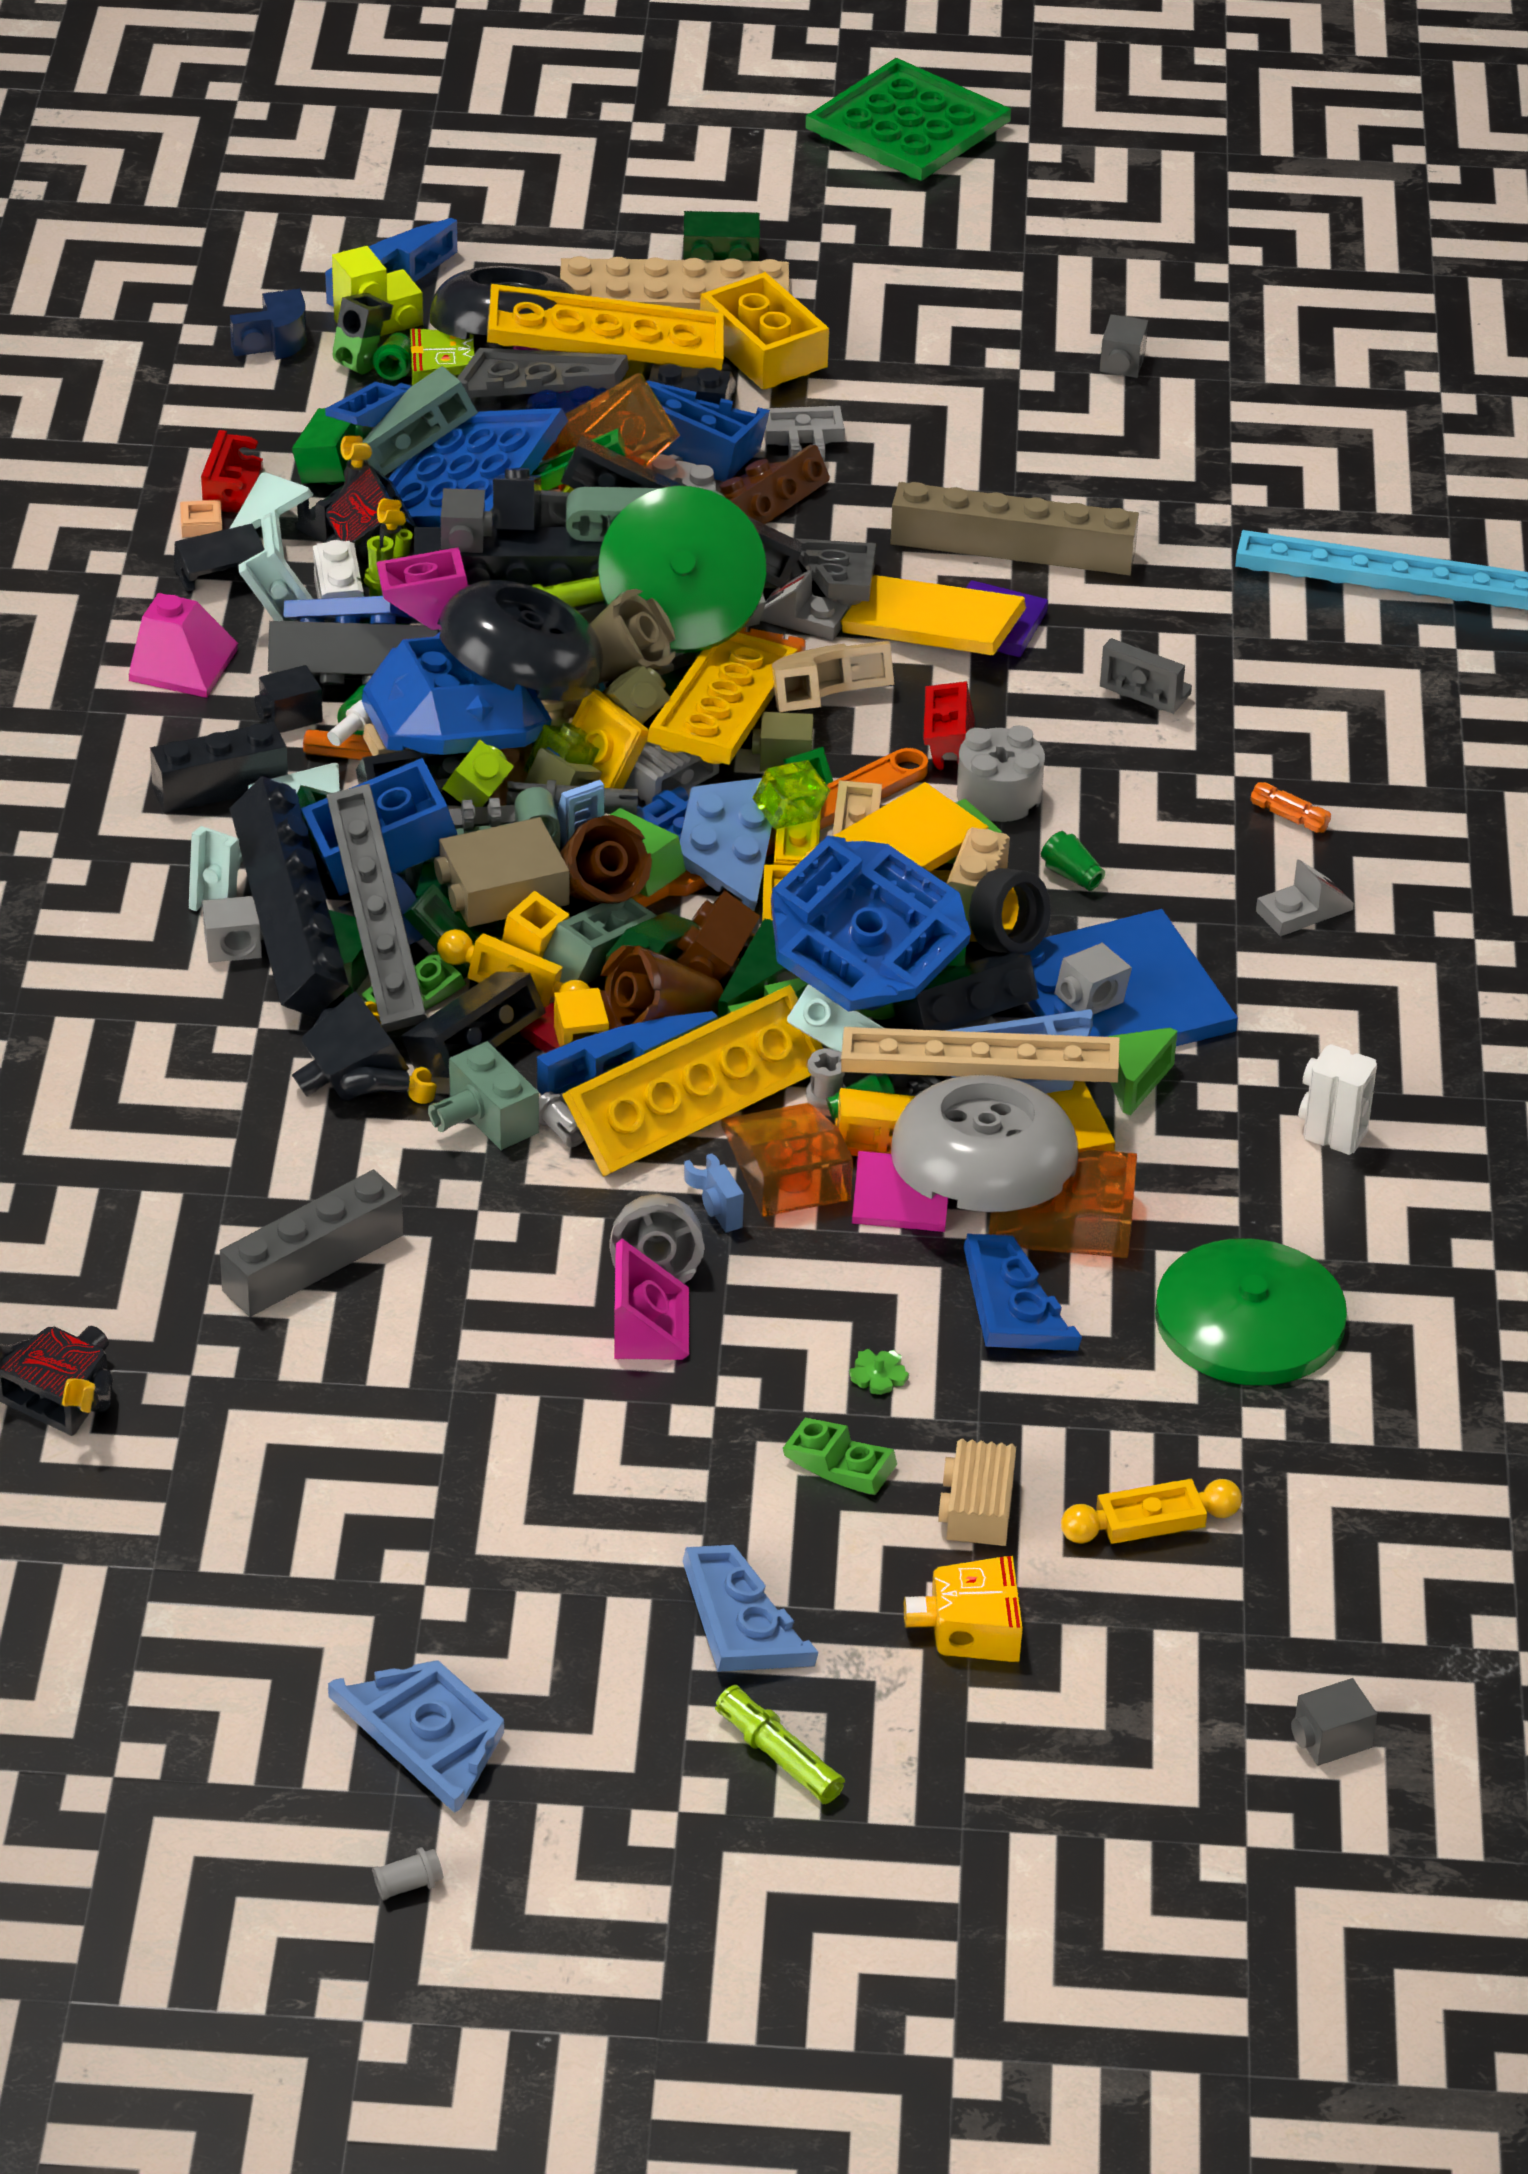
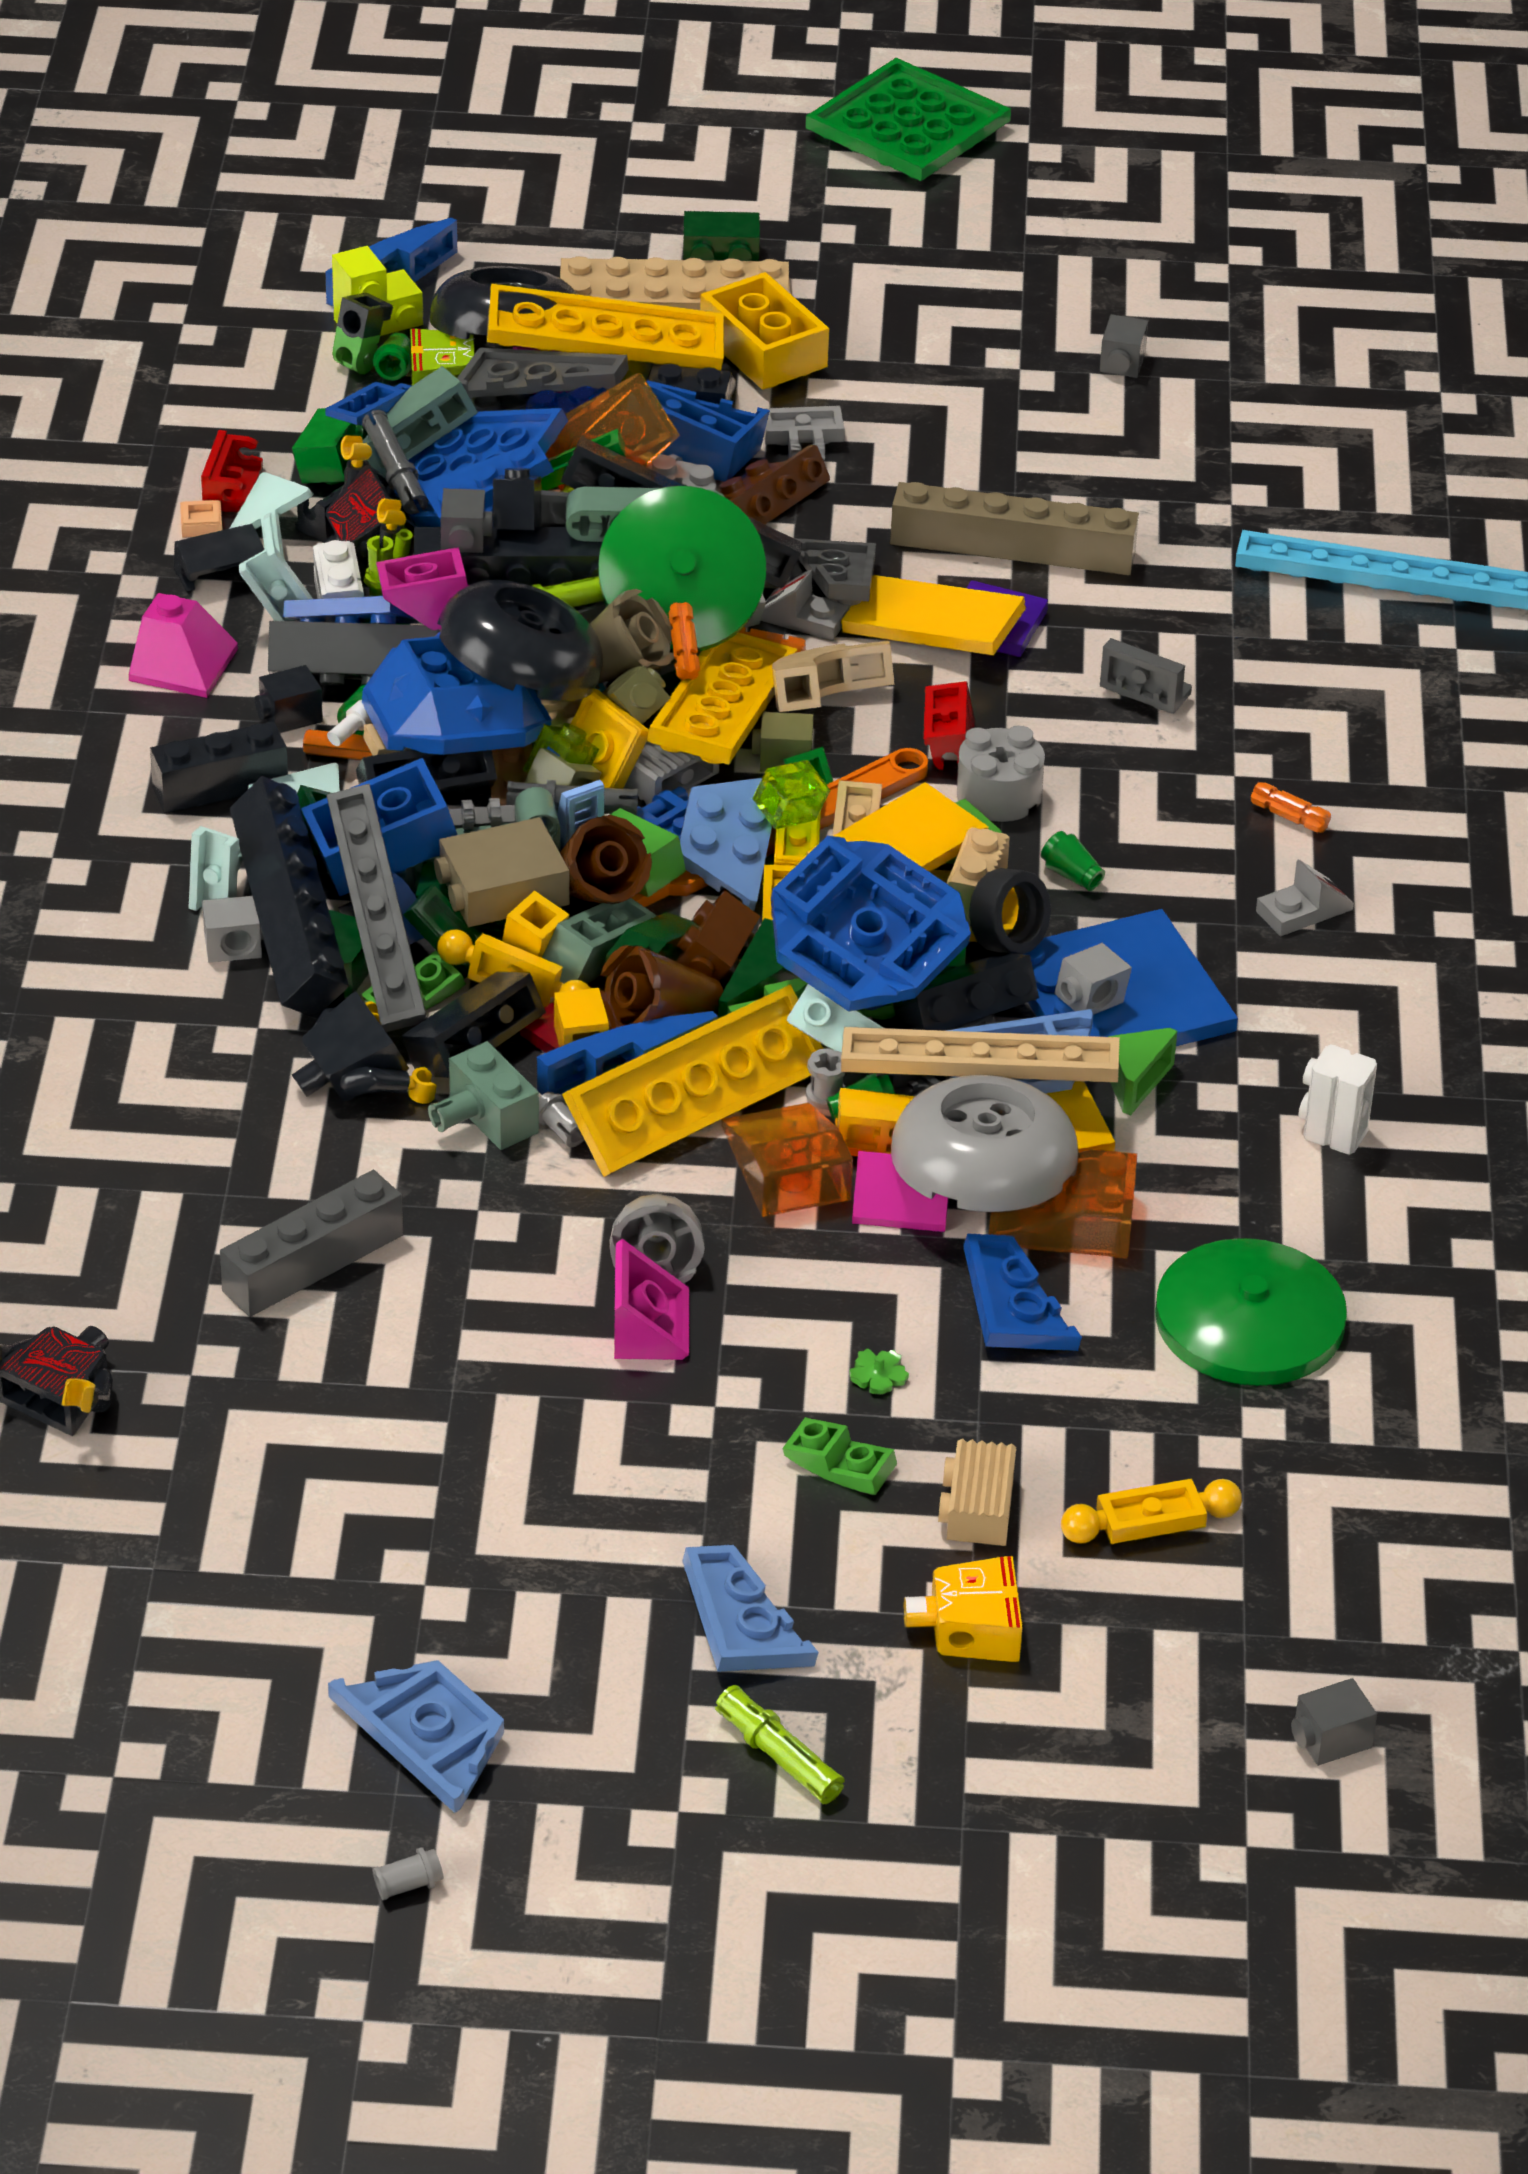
dark blue brick [230,289,307,360] -> none
lime brick [442,740,514,807] -> none
medium blue plate [684,1153,744,1233] -> none
none -> dark grey pin [362,410,429,514]
none -> blue wing [419,441,554,522]
none -> orange axle [668,602,700,680]

